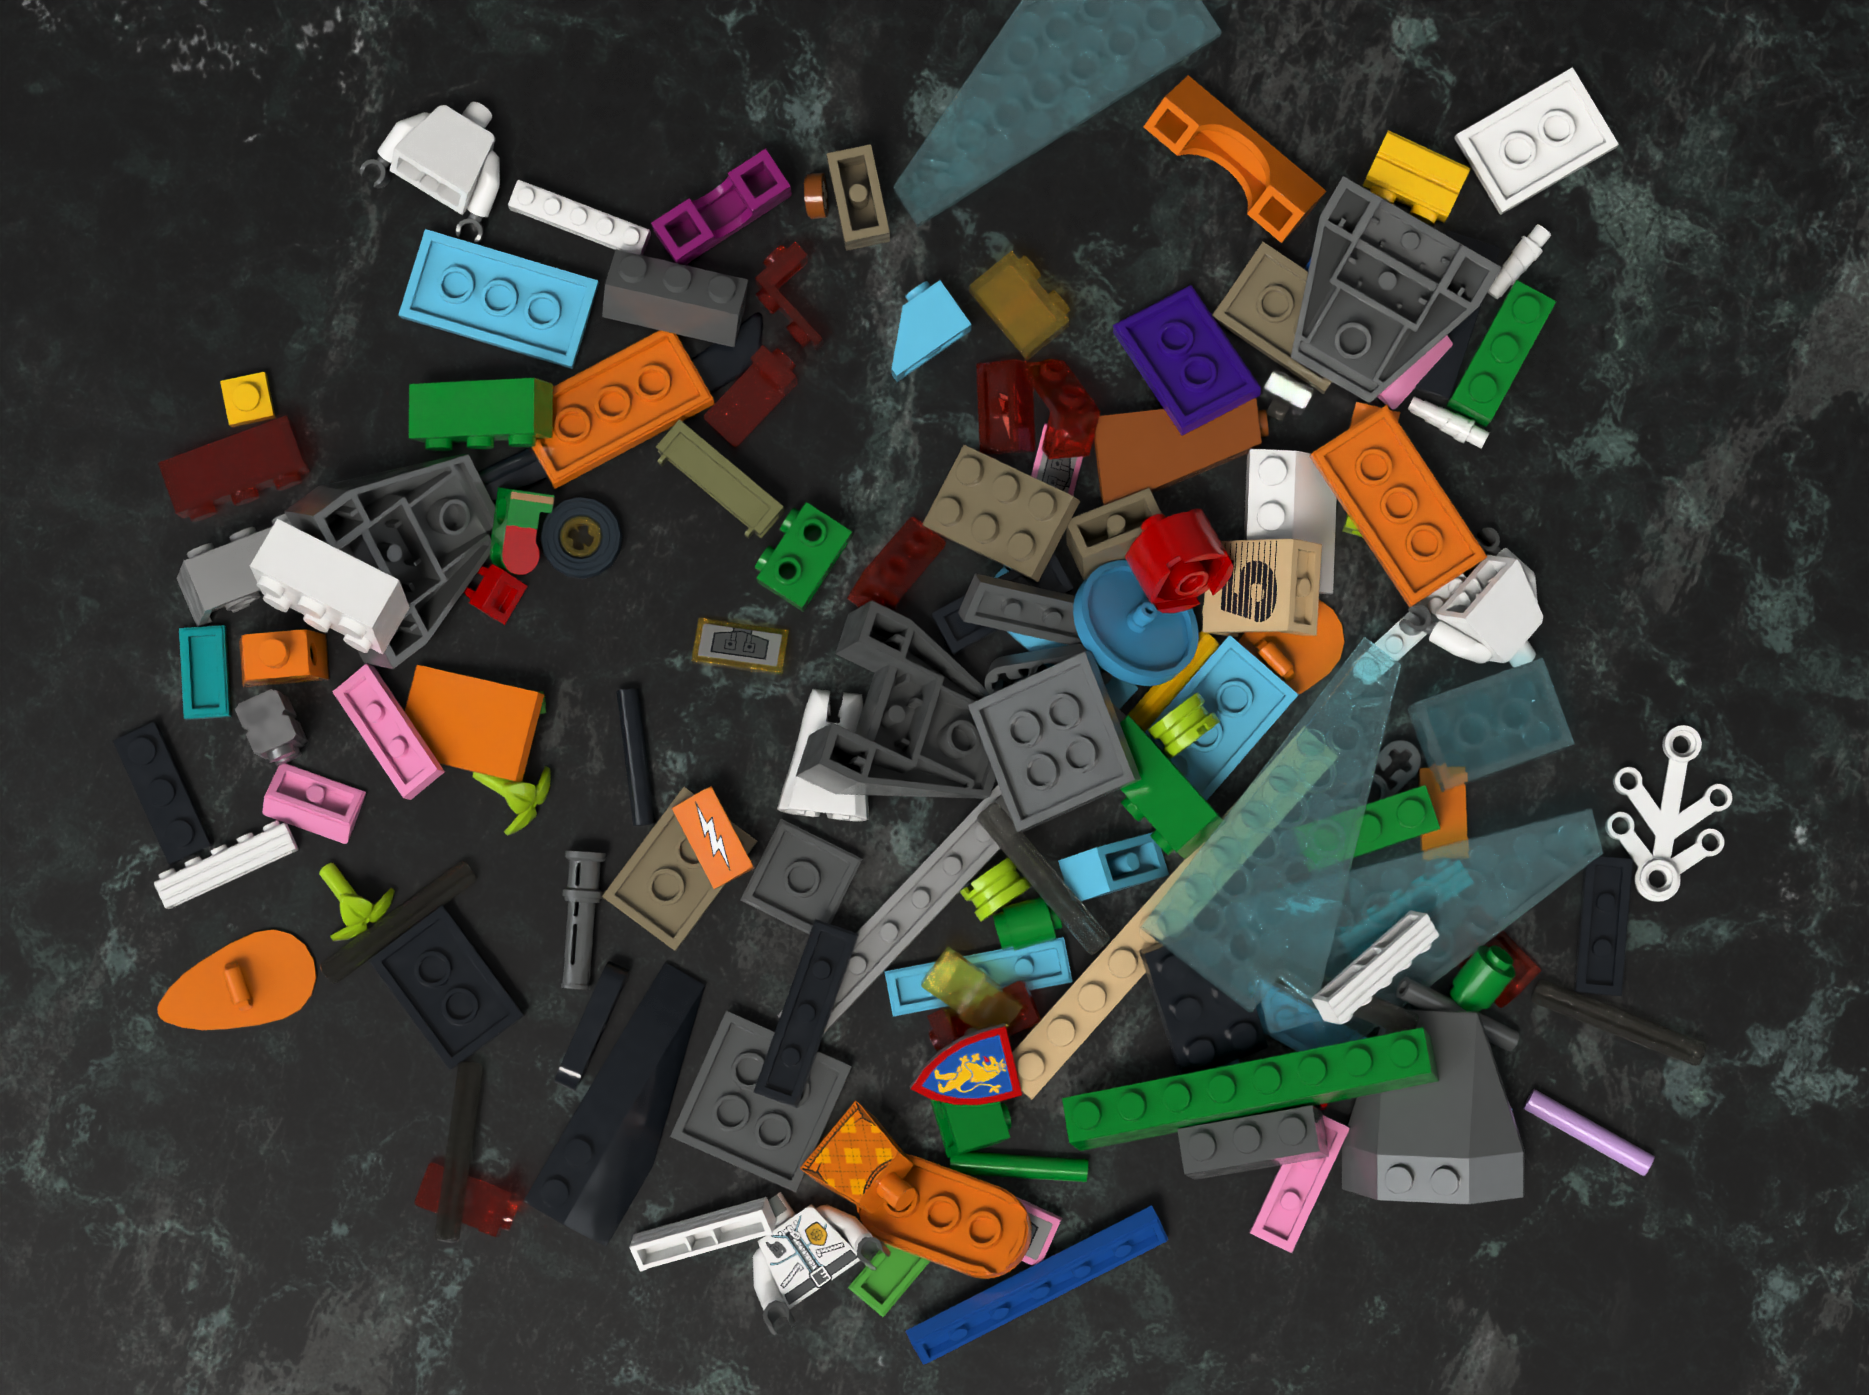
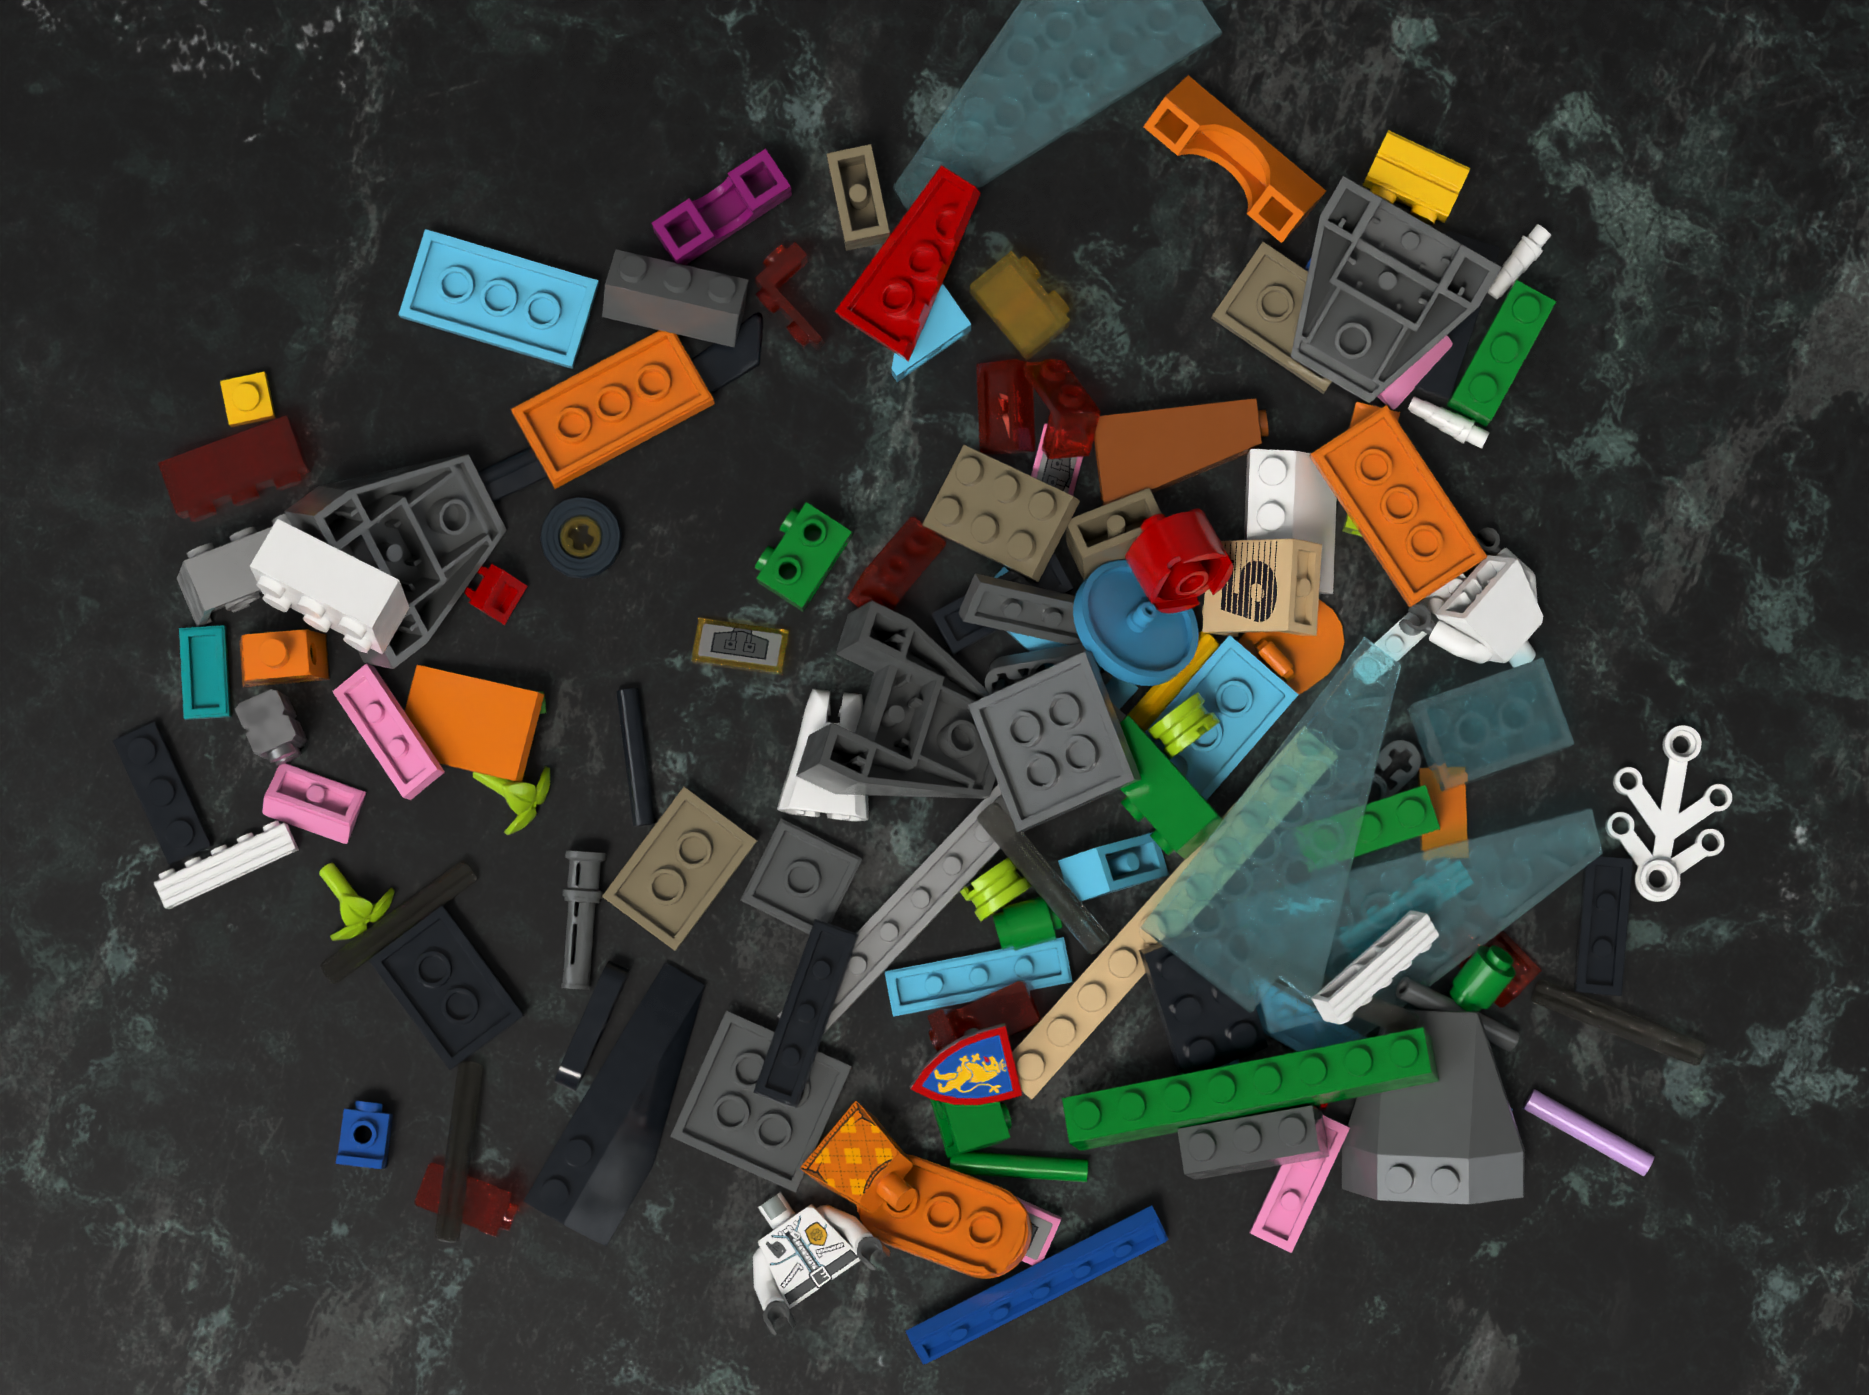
orange shield [157,930,317,1030] -> none
white torso [360,102,500,244] -> none
green brick [409,378,553,451] -> none
leg [490,487,554,575] -> none
white piece [508,180,651,255] -> none
white piece [629,1197,777,1271] -> none
olive container [656,419,785,539] -> none
orange slope [672,786,754,889] -> none
clear red bracket [704,345,798,447] -> none
dark orange tile [804,173,829,219] -> none
bright green tile [848,1244,930,1317] -> none
clear yellow slope [921,946,1023,1030] -> none
dark purple tile [1113,285,1261,436] -> none
clear smoke tile [1264,368,1315,422] -> none
white plate [1454,67,1619,215] -> none
none -> blue brick [336,1101,393,1169]
none -> red wing [835,165,981,362]

